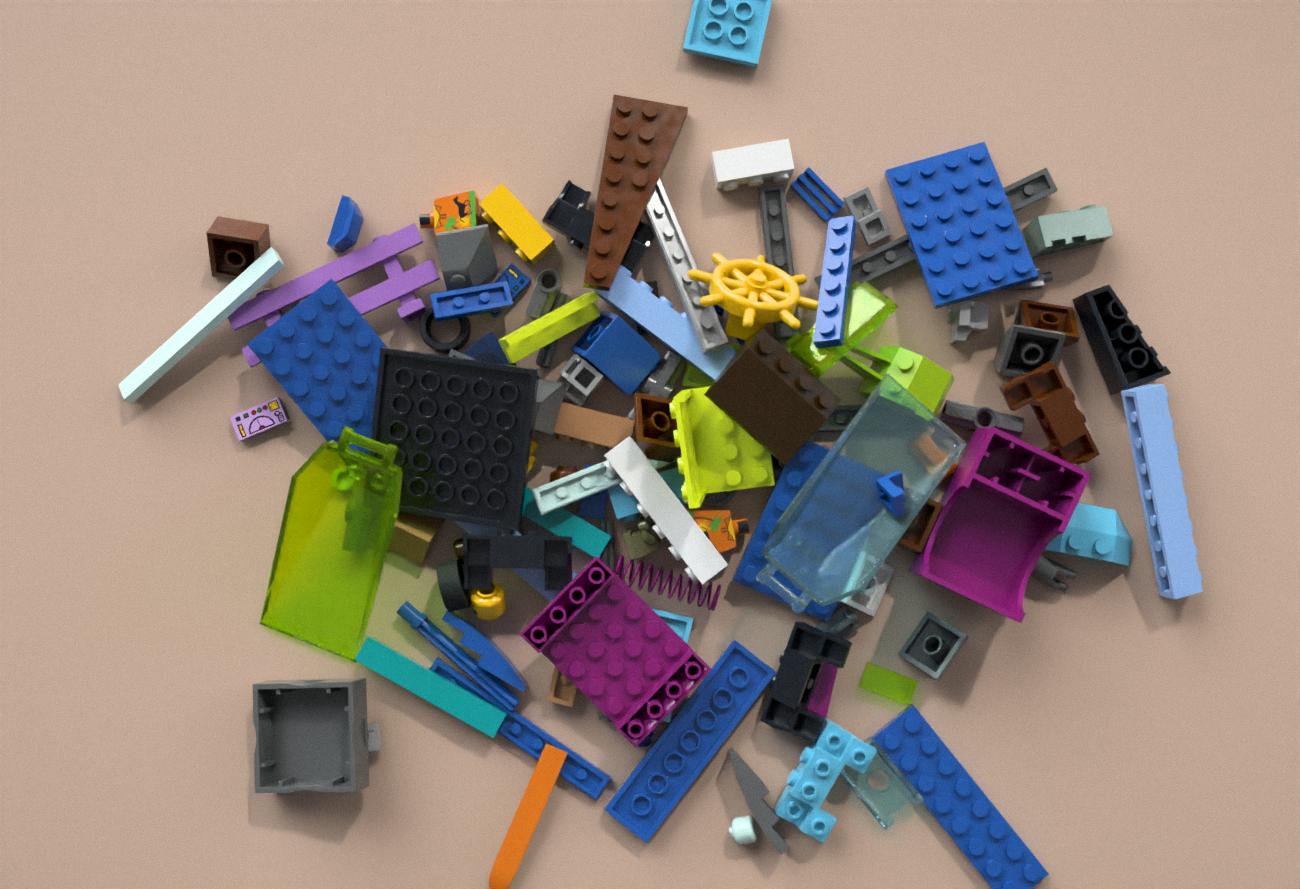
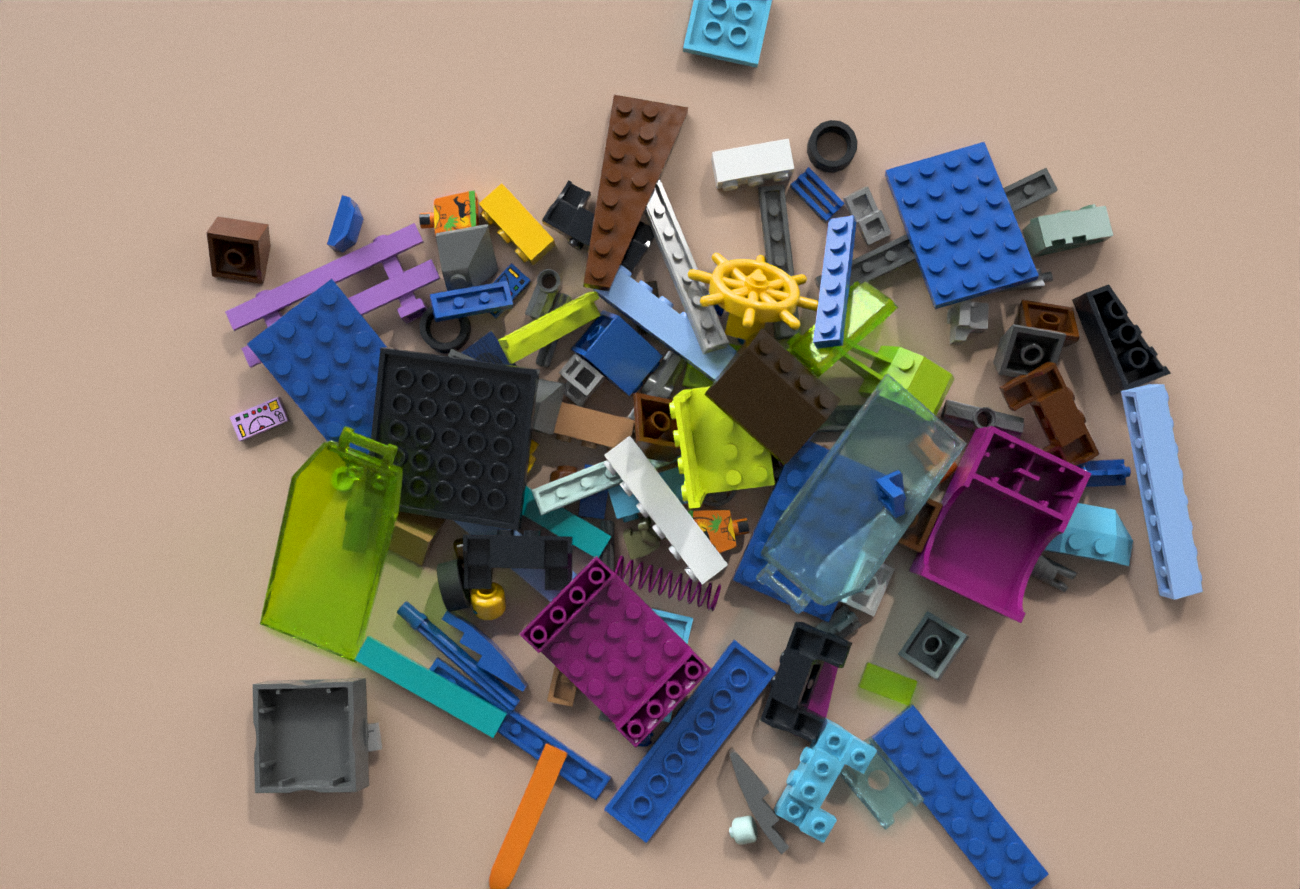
light aqua tile [119,247,284,404] -> none
none -> black tyre [807,120,858,173]
none -> blue hinge [1076,459,1131,487]

